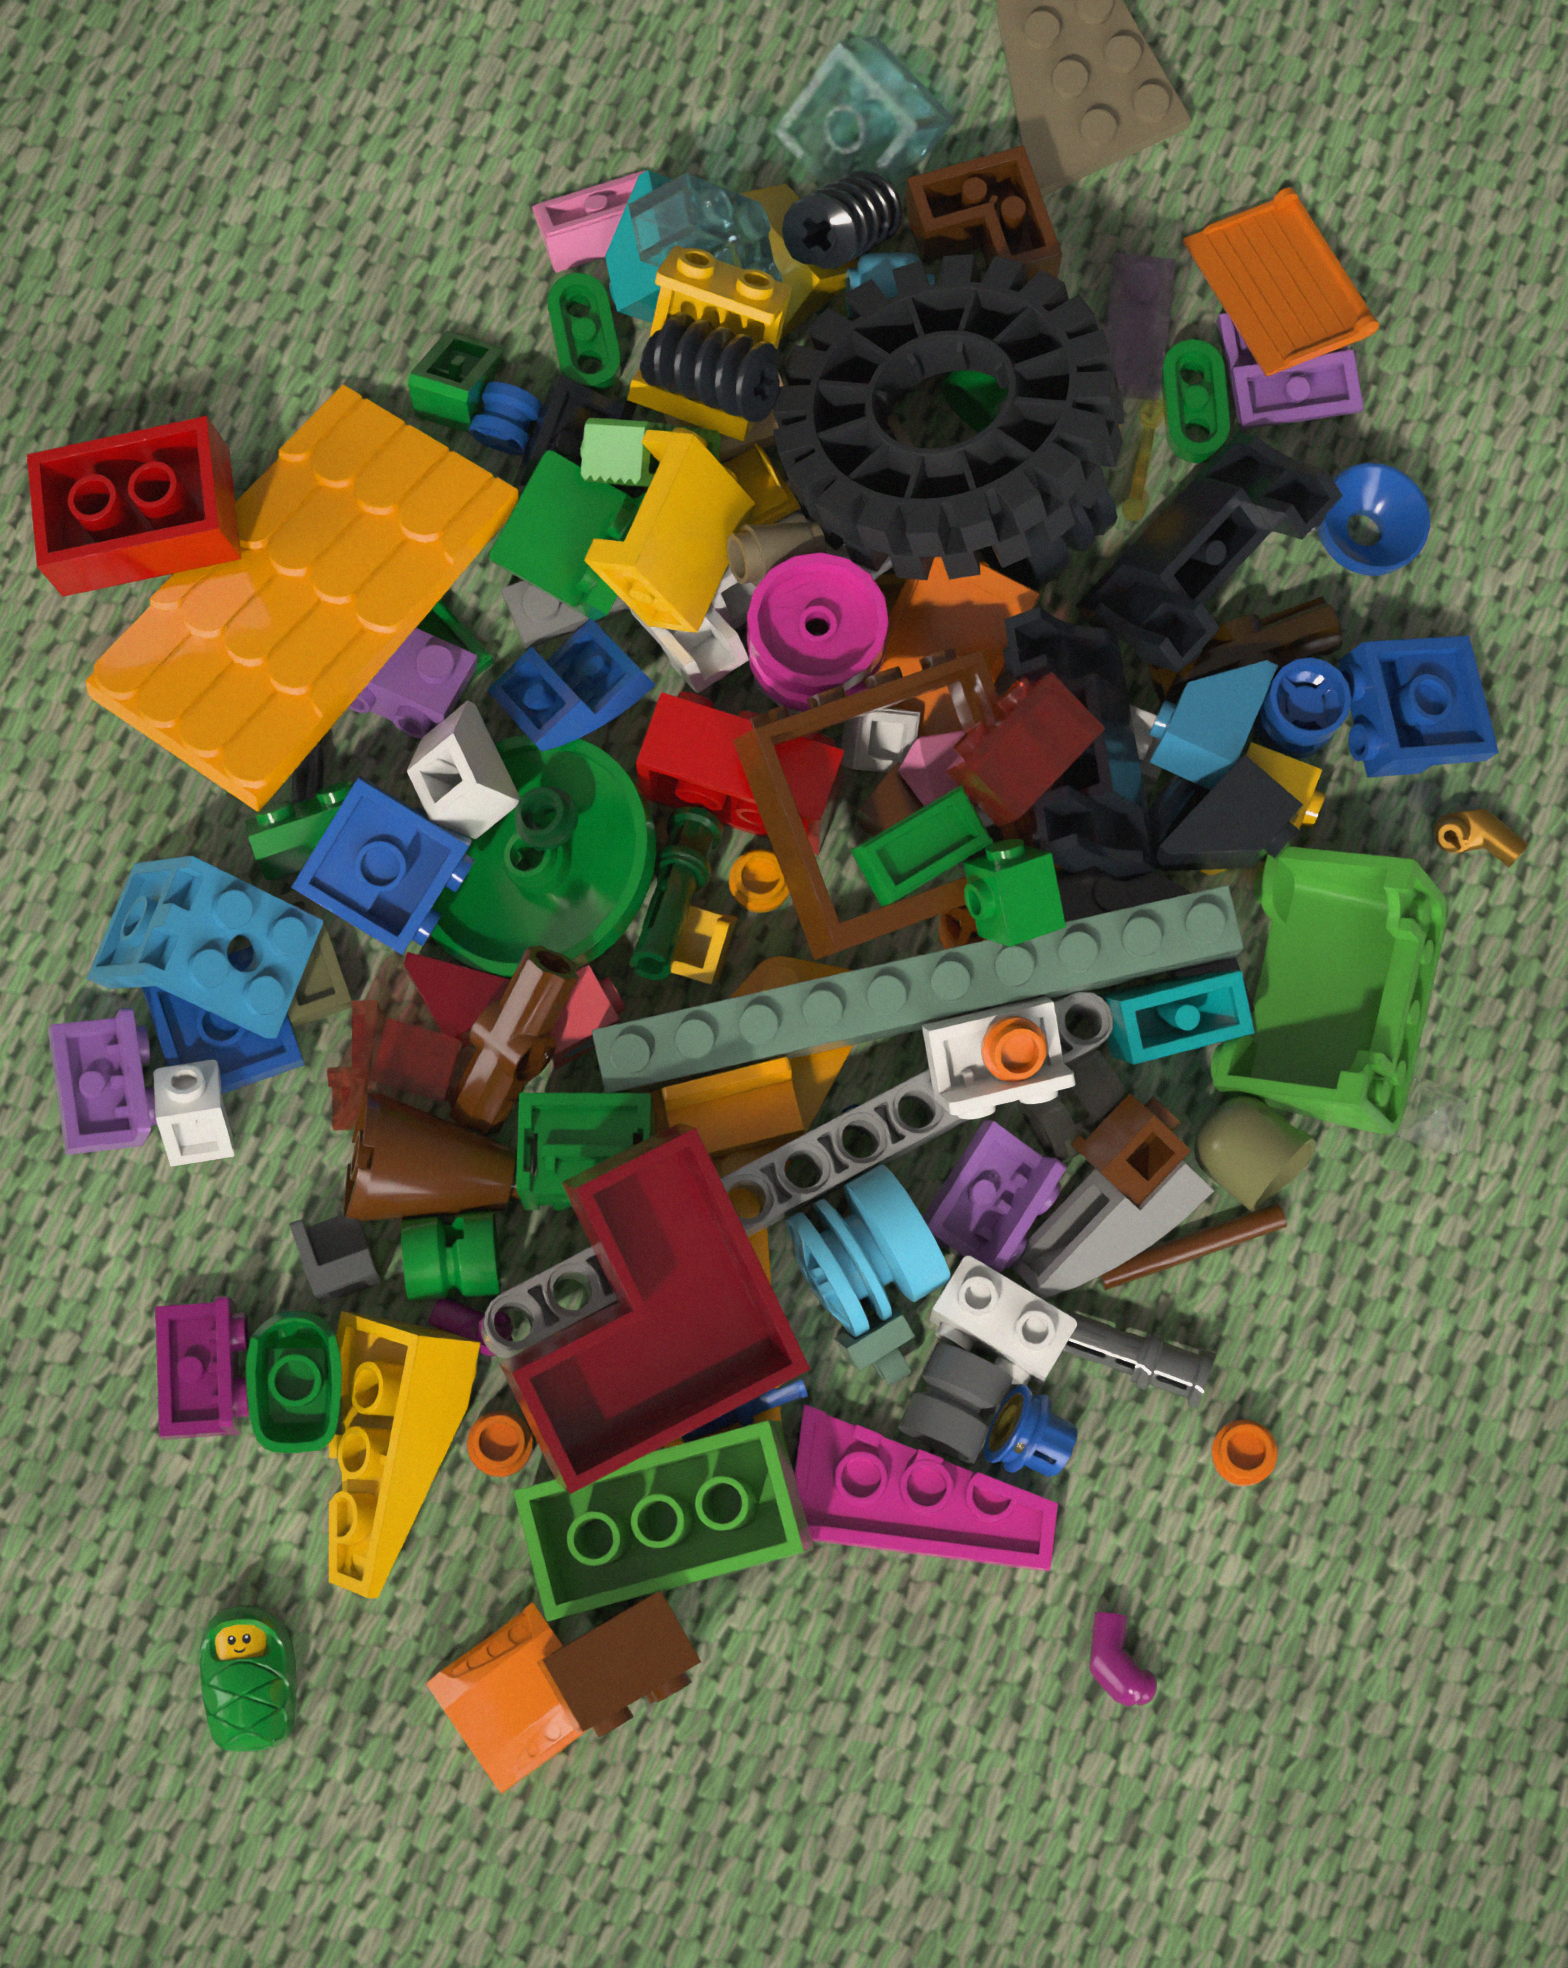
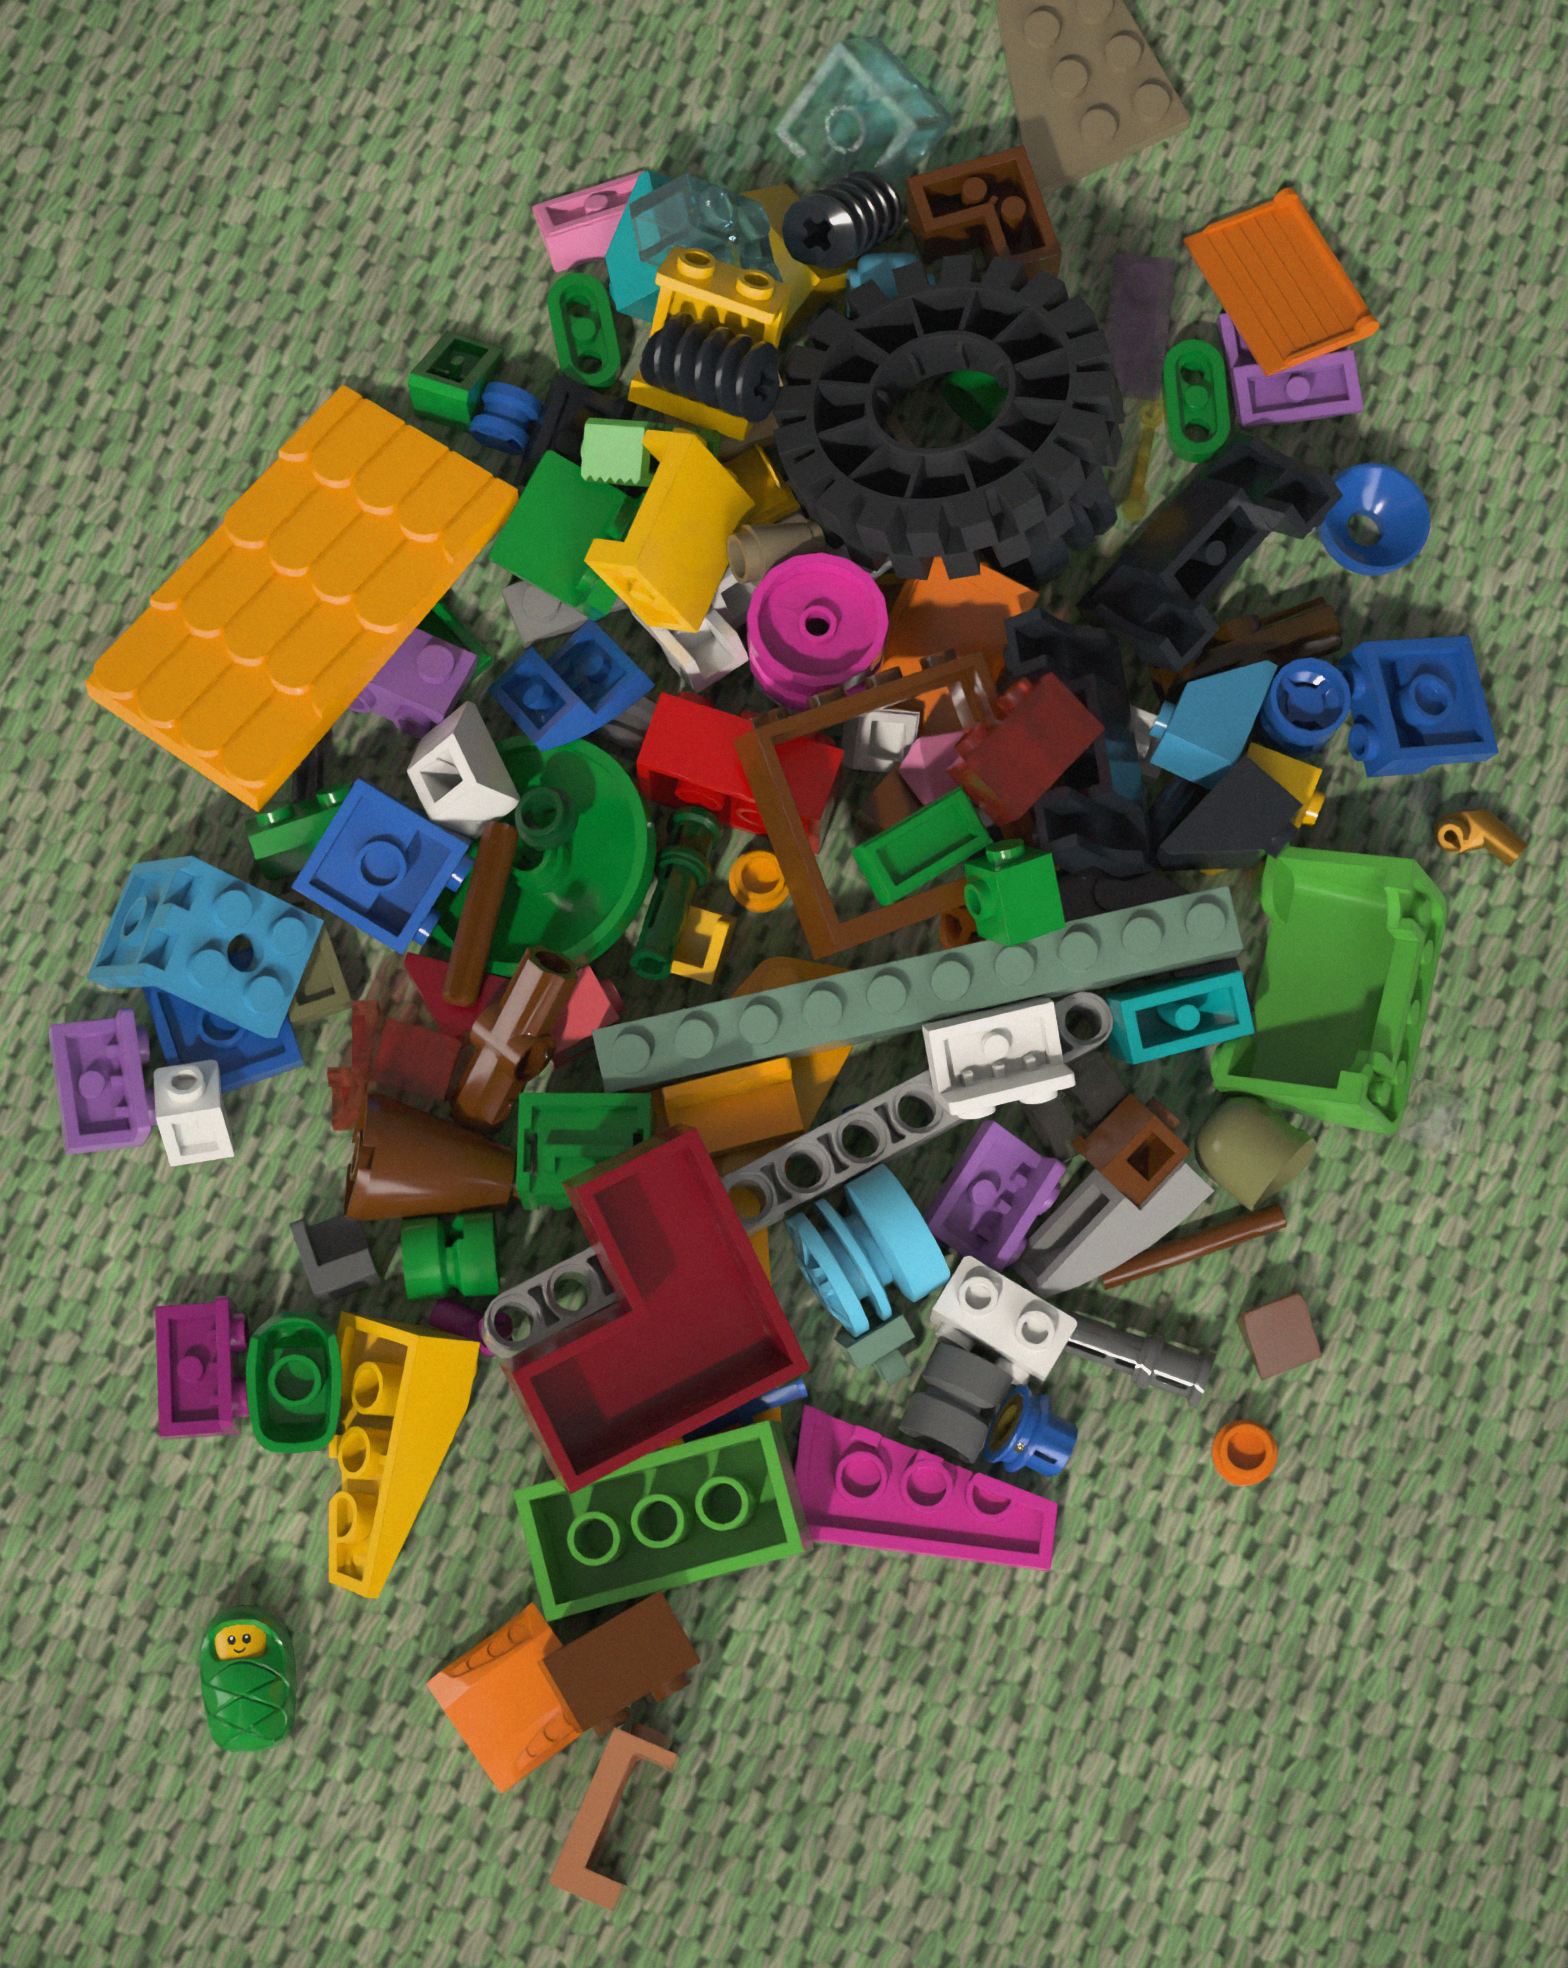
red brick [27,416,242,597] -> none
orange plate [467,1411,533,1477] -> none
orange plate [981,1016,1047,1082] -> none
magenta arm [1089,1612,1157,1707] -> none
none -> reddish brown axle [441,821,519,1007]
none -> nougat panel [549,1722,680,1912]
none -> dark grey wheel [589,697,657,762]
none -> reddish brown slope [1236,1291,1322,1381]

